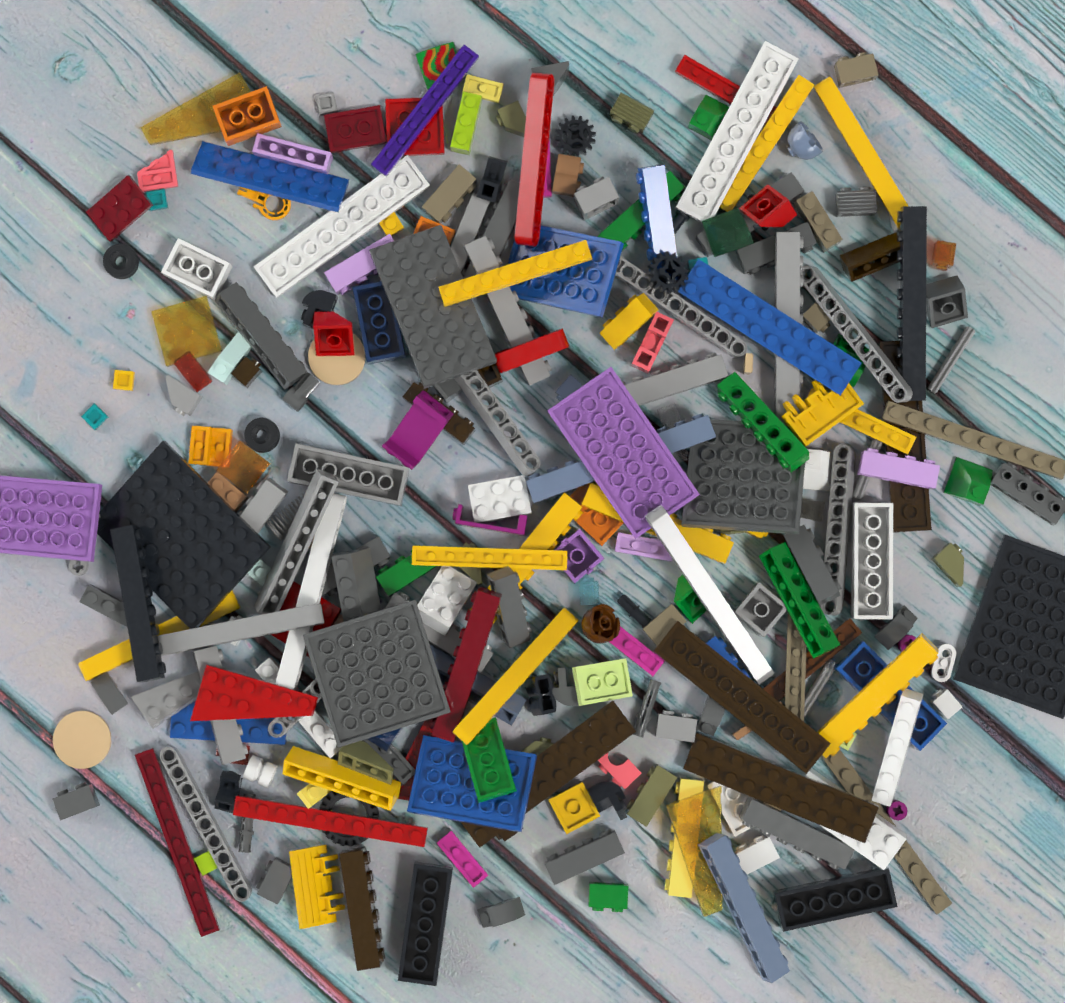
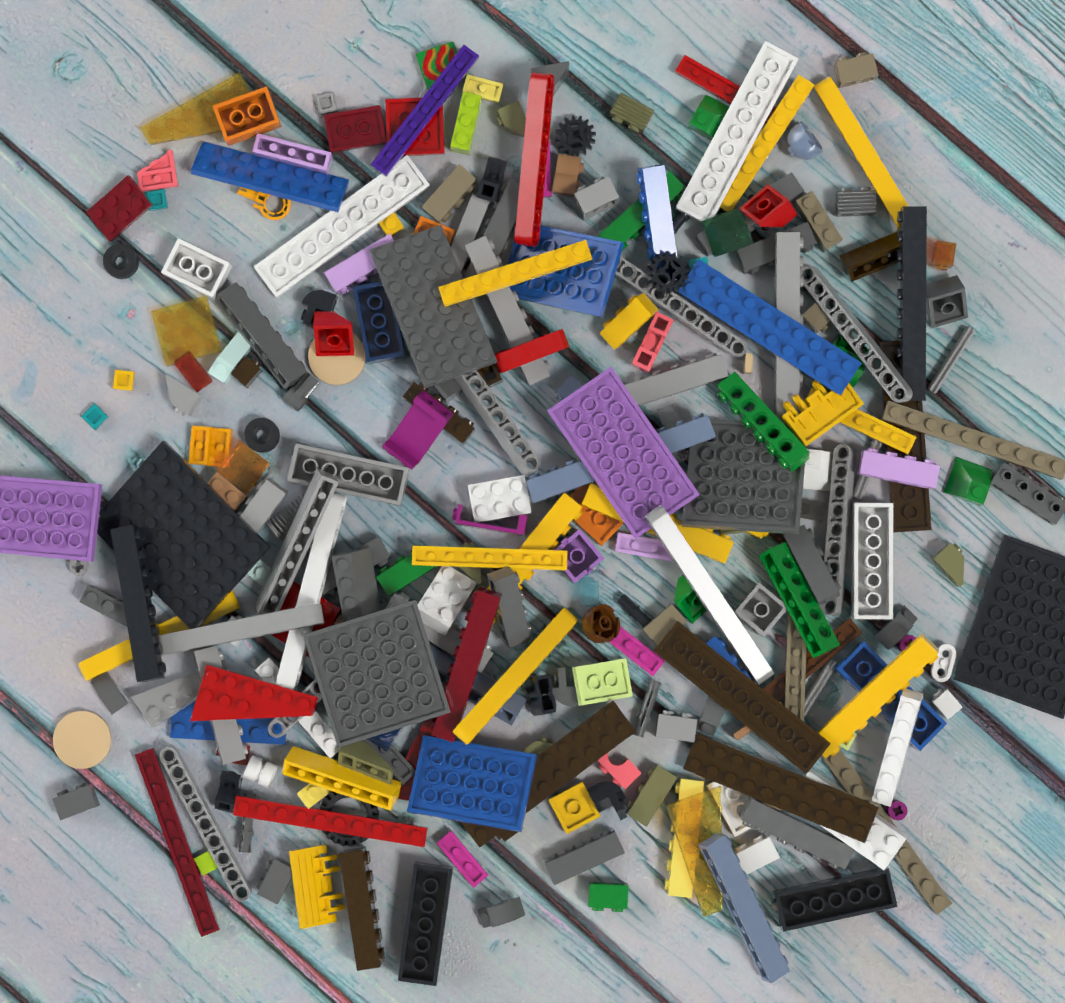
green plate [462,717,517,803] -> none

